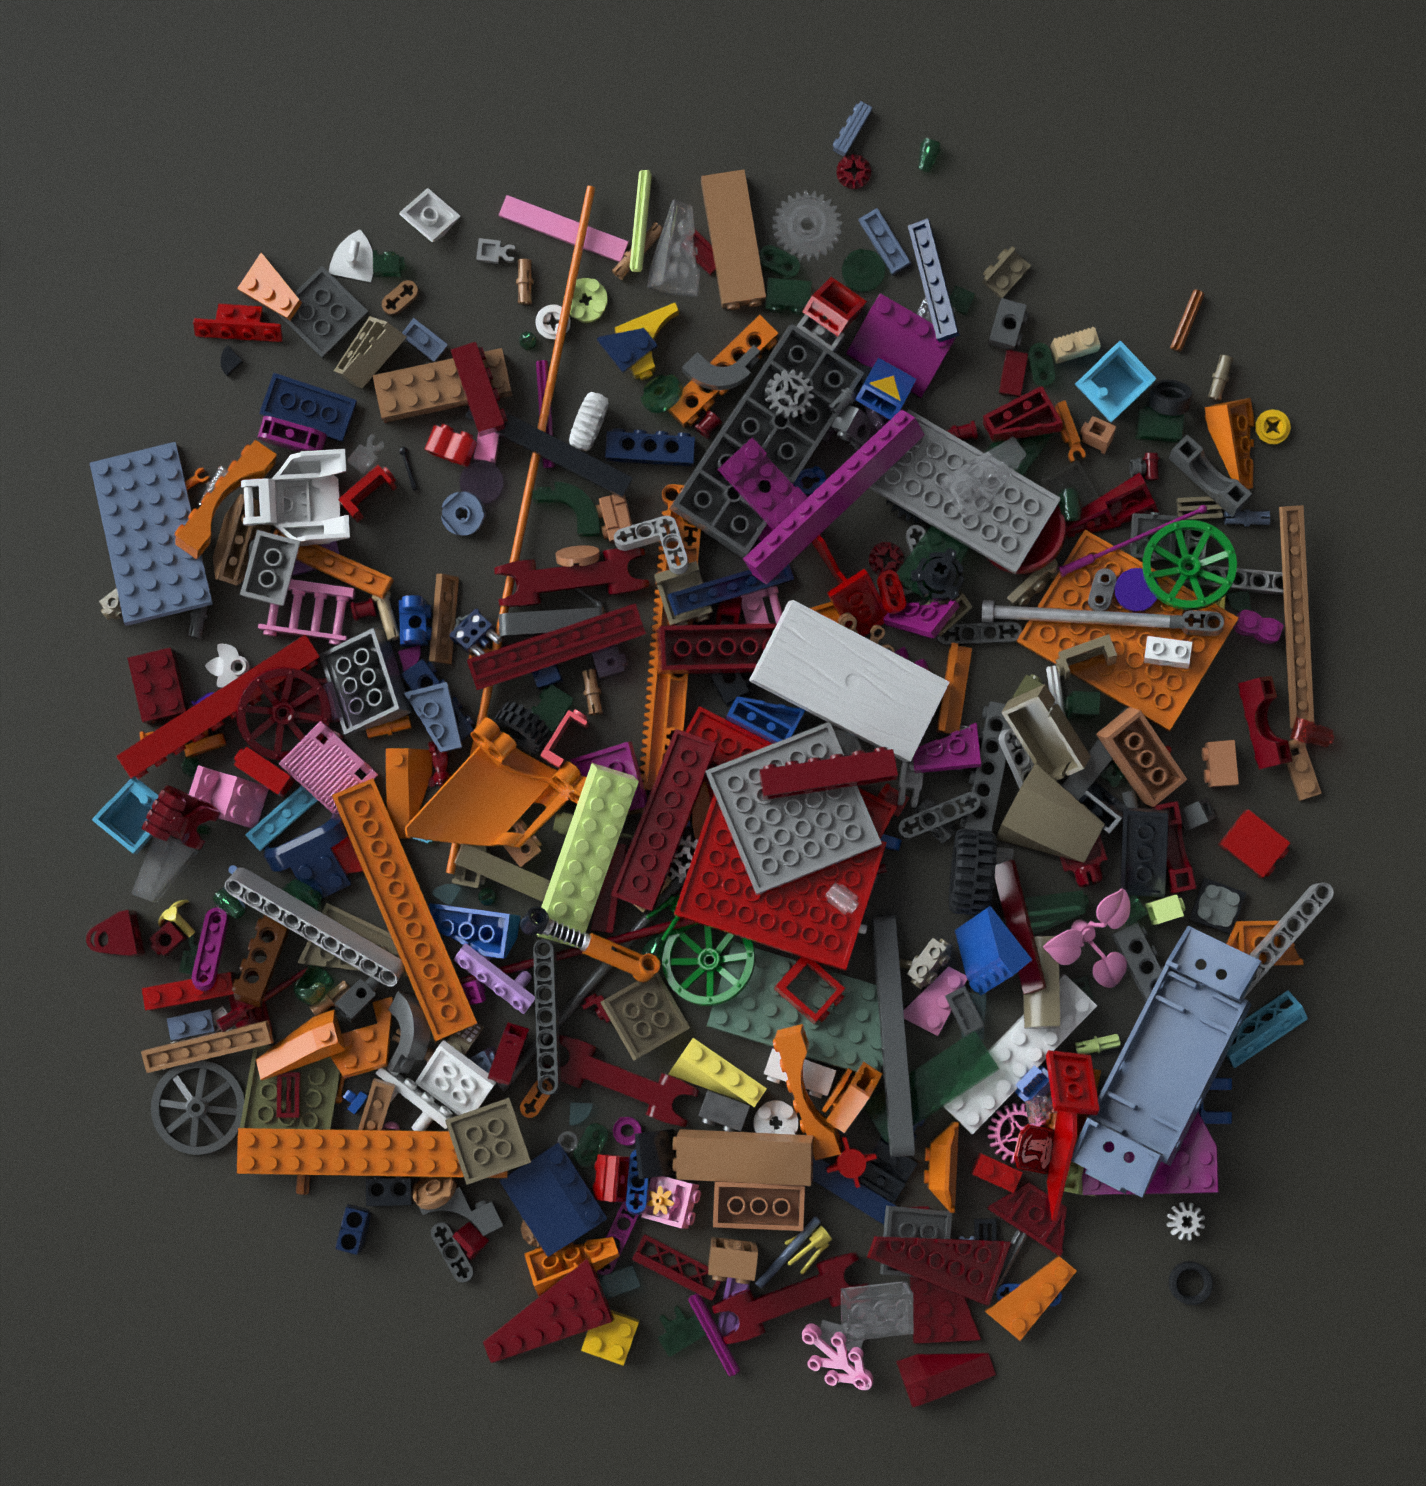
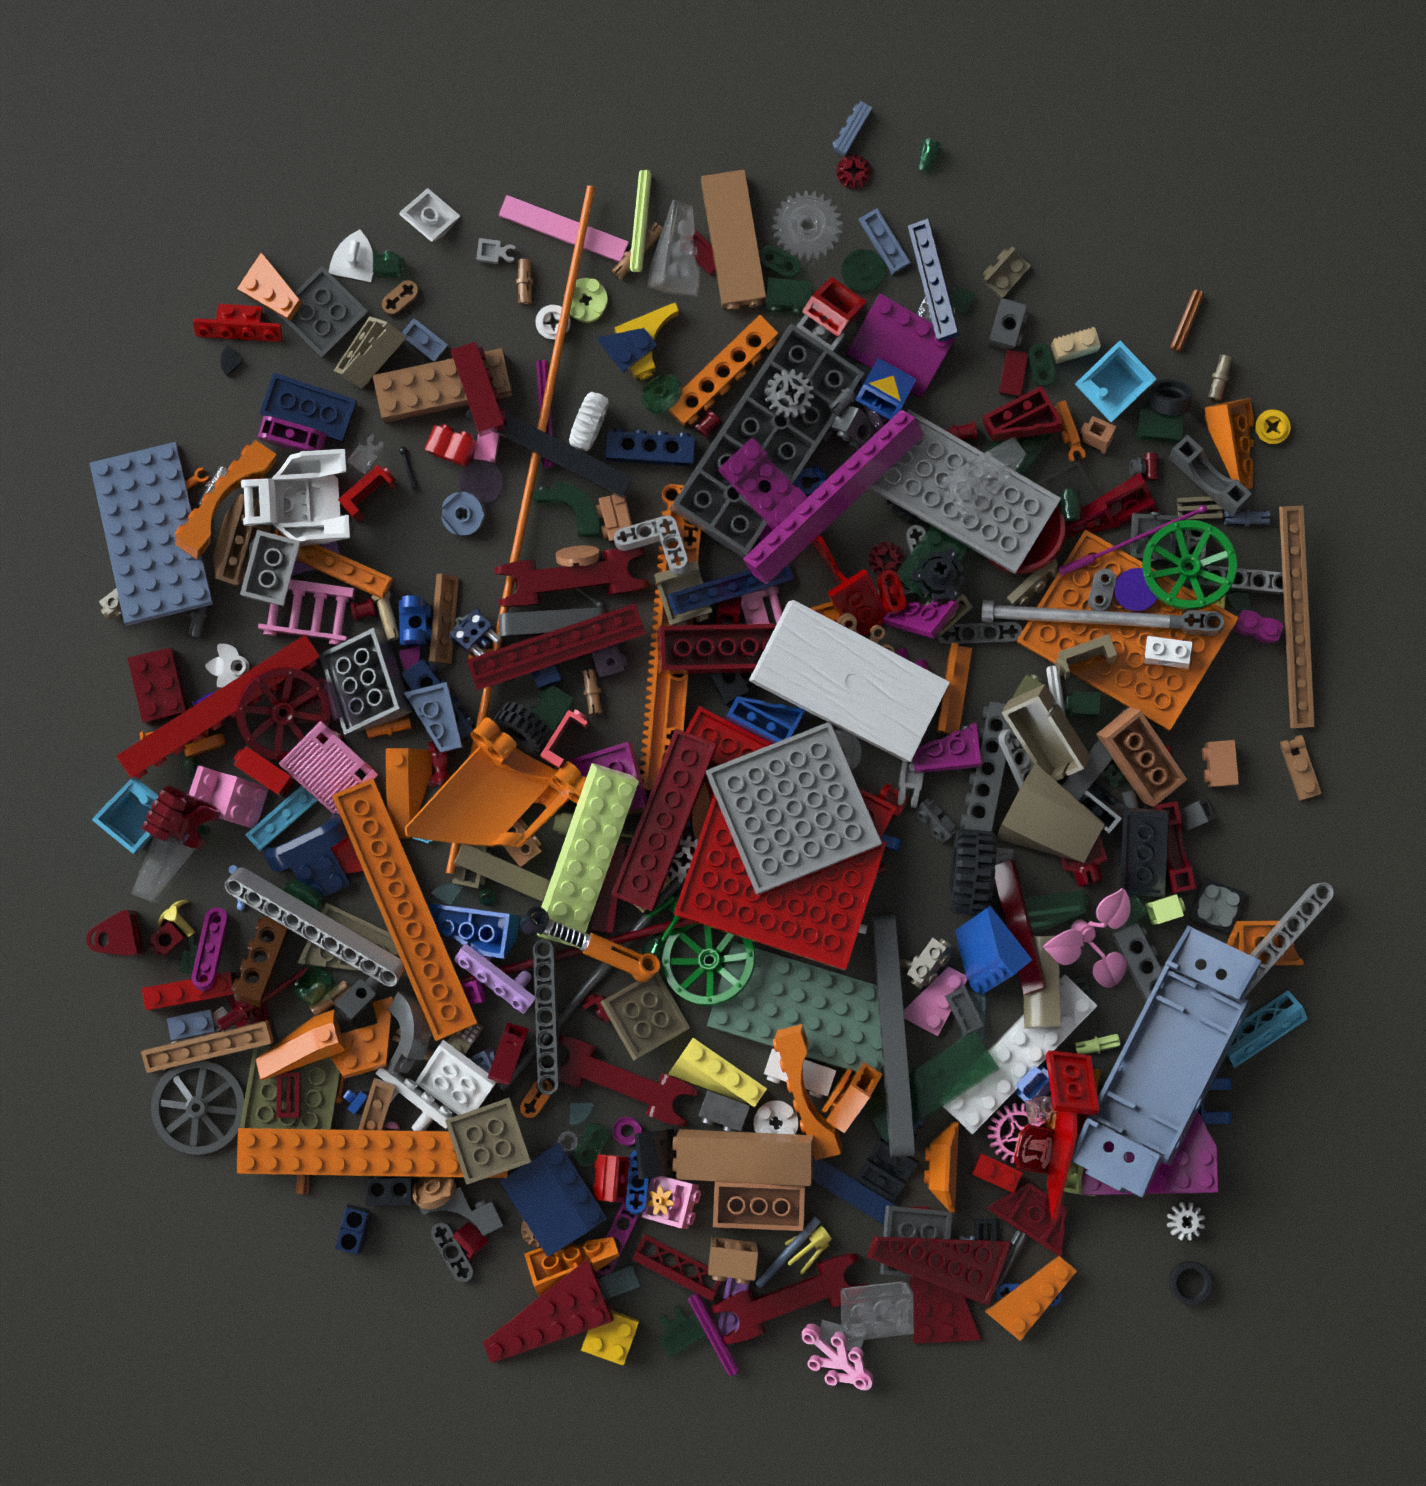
clear green cone [213,887,246,919] -> none
clear green hinge [519,331,537,350] -> none
dark grey arch [682,345,760,390] -> none
dark red brick [759,747,898,800] -> none
red window [774,957,845,1025] -> none
clear brick [825,882,860,915] -> none
red piece [826,1136,877,1188] -> none
dark red wedge [896,1353,996,1407] -> none
dark grey beam [898,792,980,838] -> none
red panel [1218,809,1290,878] -> none
dark red arch [1238,676,1293,769] -> none
clear red piece [1290,717,1335,747] -> none

